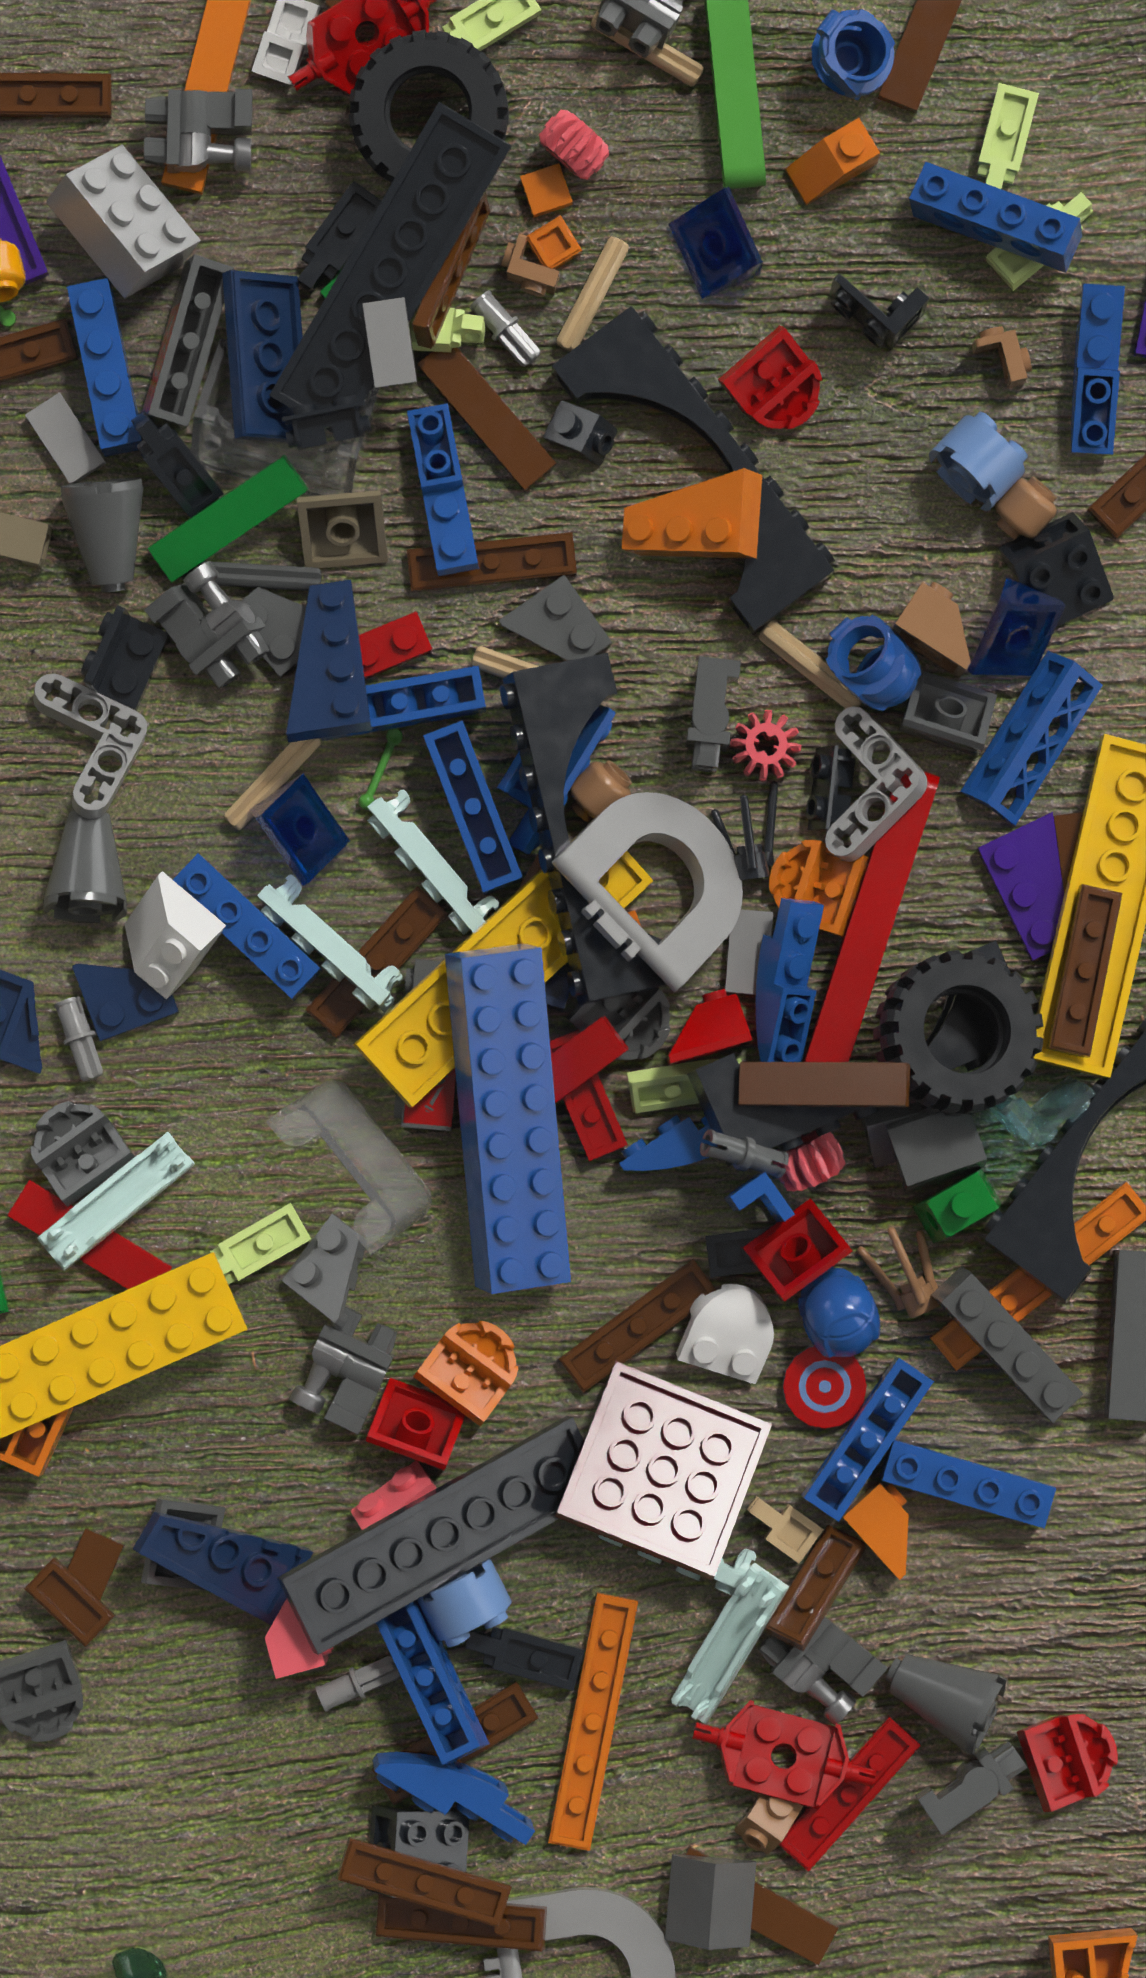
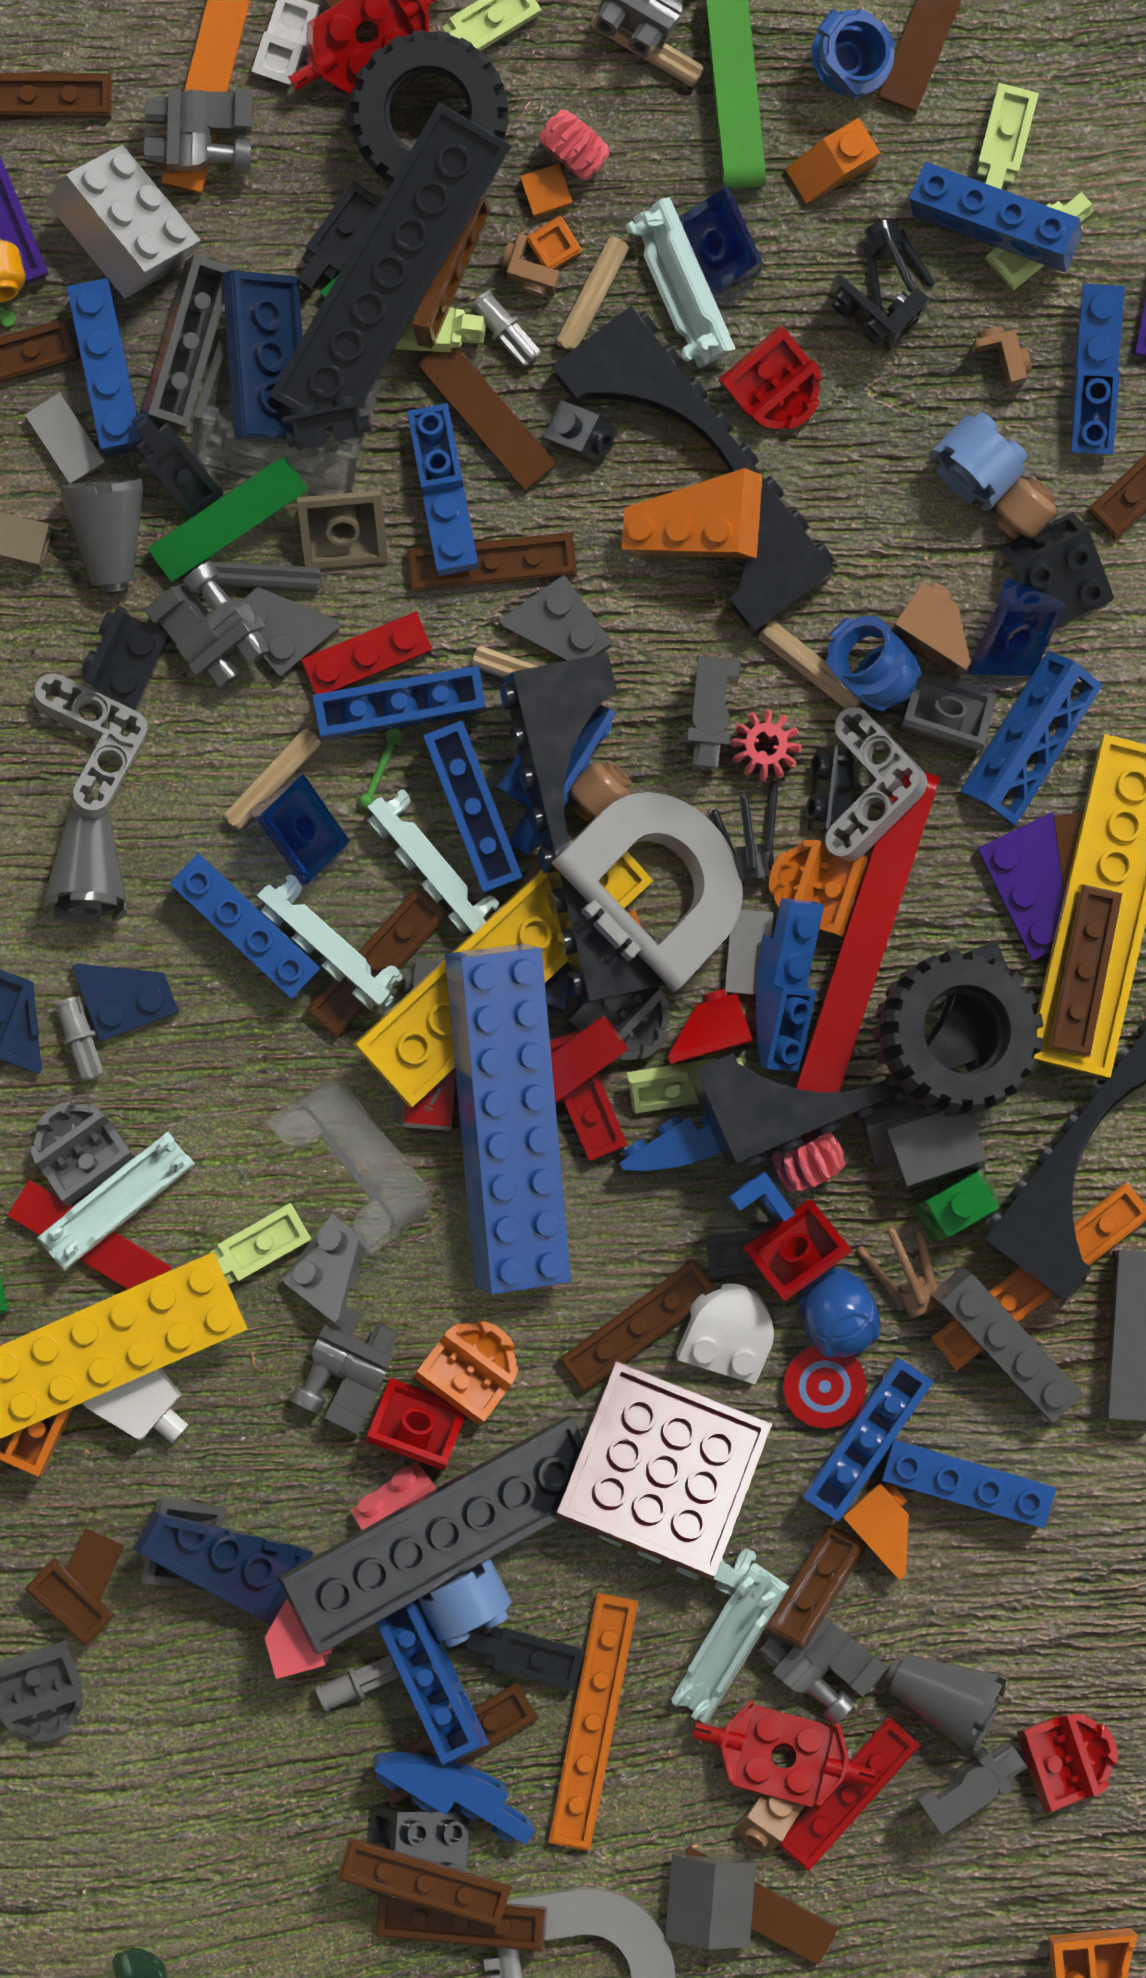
white slope [125,871,226,999] -> none
dark blue wing [286,579,372,743] -> none
light grey tile [362,297,417,388] -> none
dark grey pin [700,1129,789,1178] -> none
reddish brown tile [739,1062,910,1107] -> none
tan plate [747,1496,824,1563] -> none
clear light blue bracket [989,1076,1096,1148] -> none
none -> white torso [83,1368,188,1443]
none -> light aqua piece [626,197,736,368]
none -> black plant [861,218,935,312]

